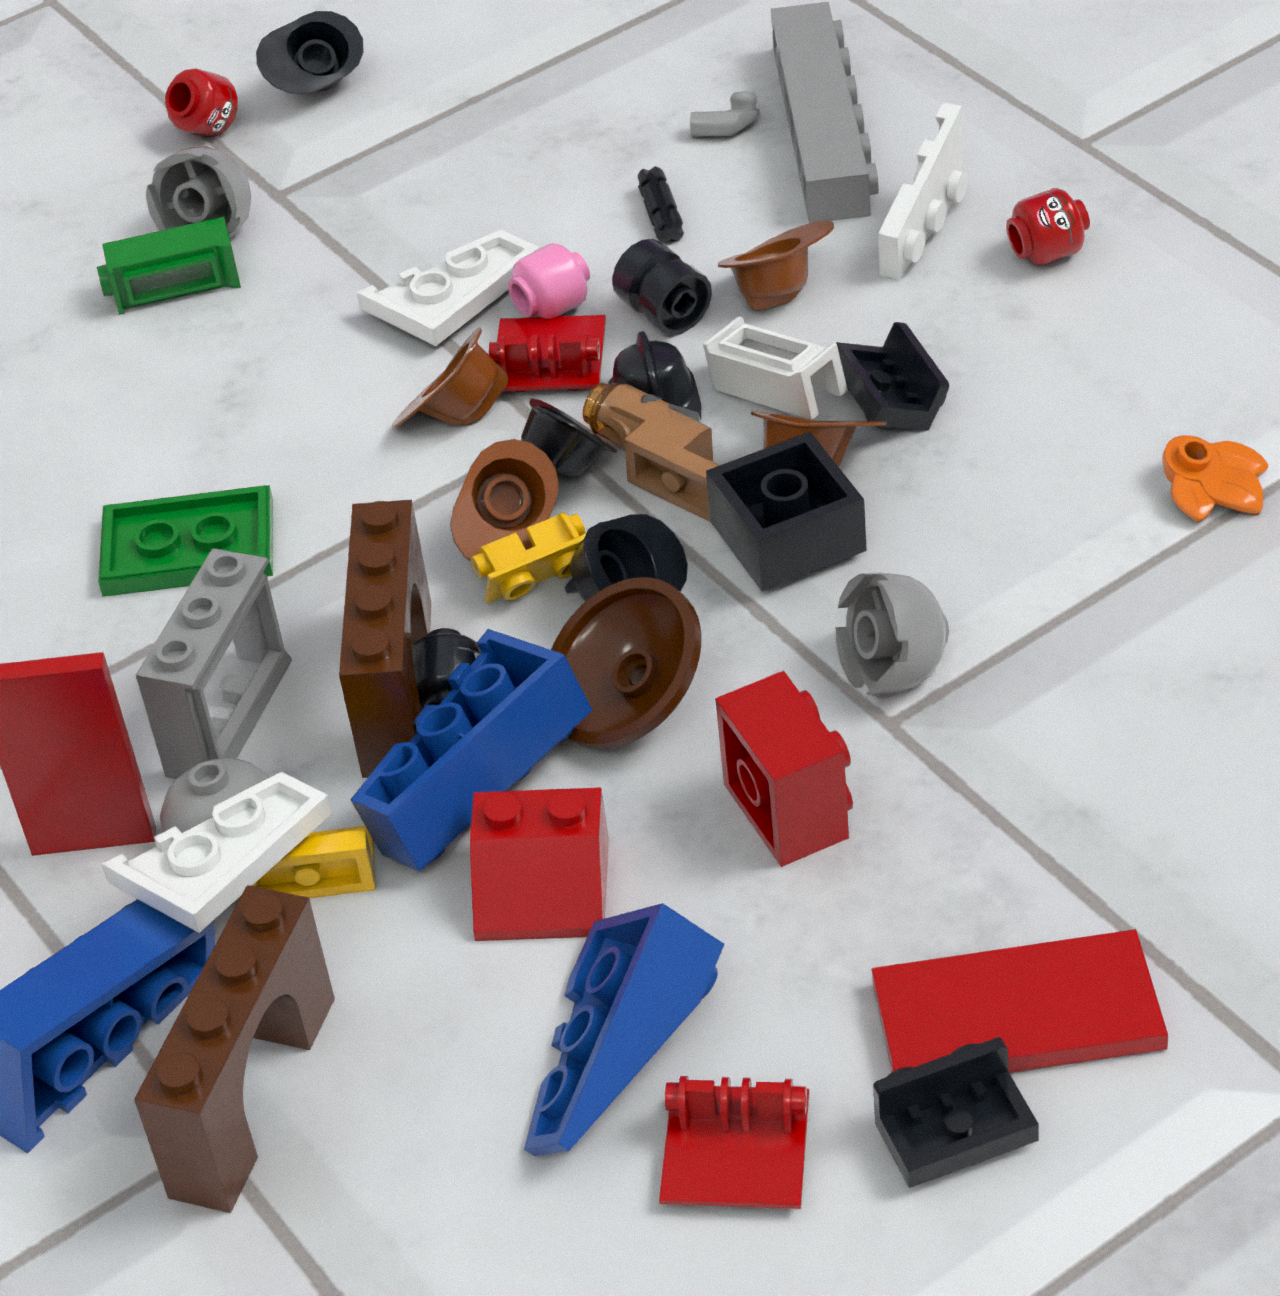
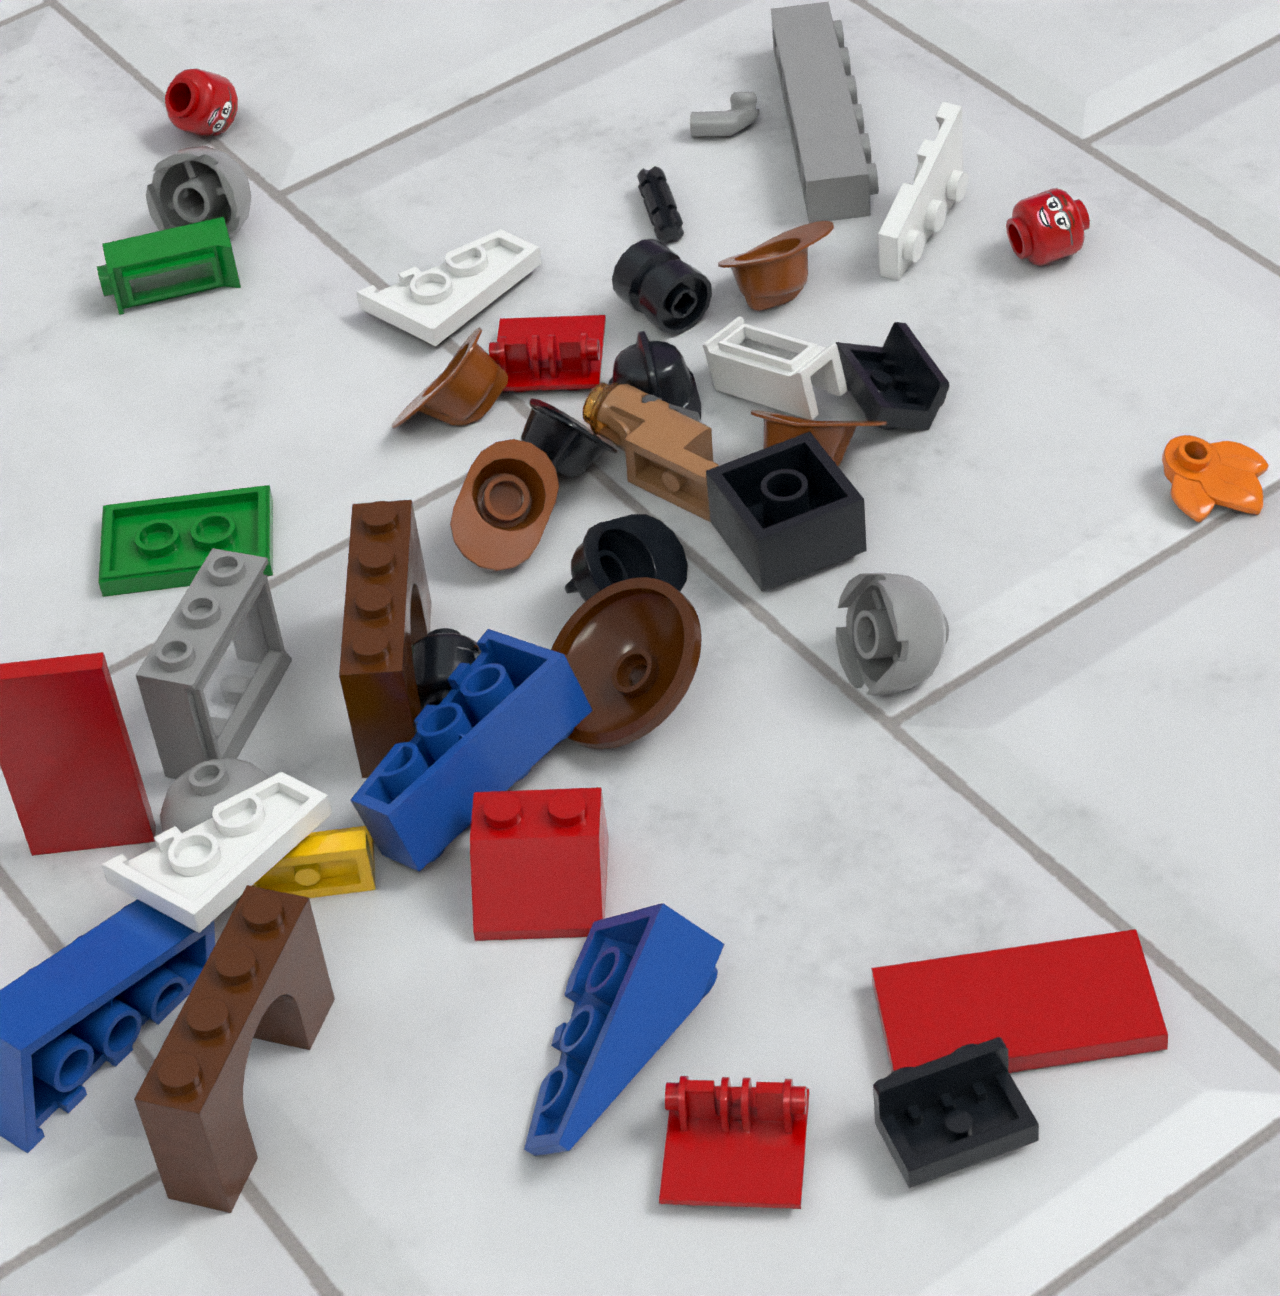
black piece [256,11,364,95] -> none
yellow hinge [471,512,586,604] -> none
bright pink head [508,243,590,319] -> none
red brick [715,670,853,867] -> none

